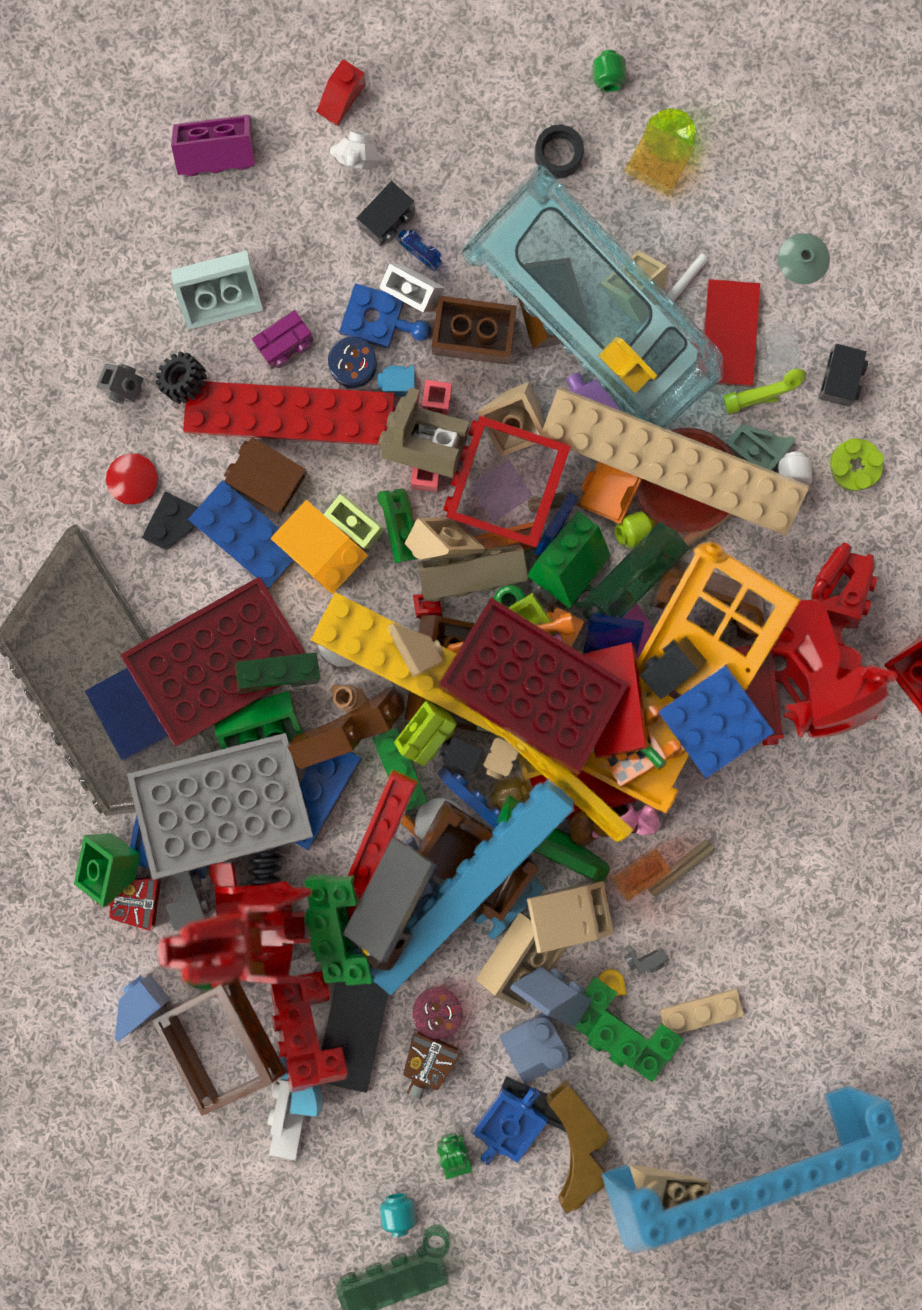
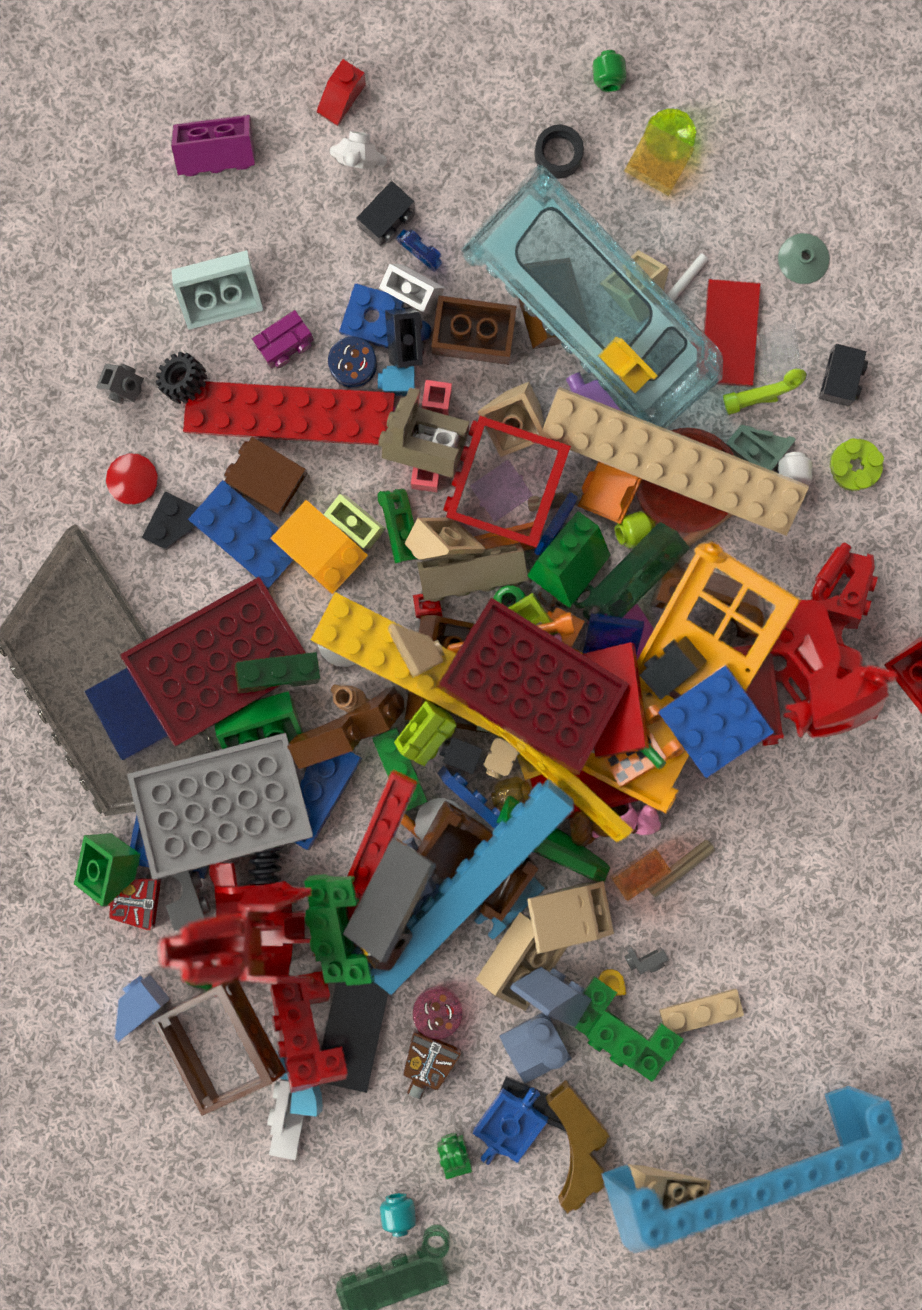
none -> black brick [385,307,424,368]

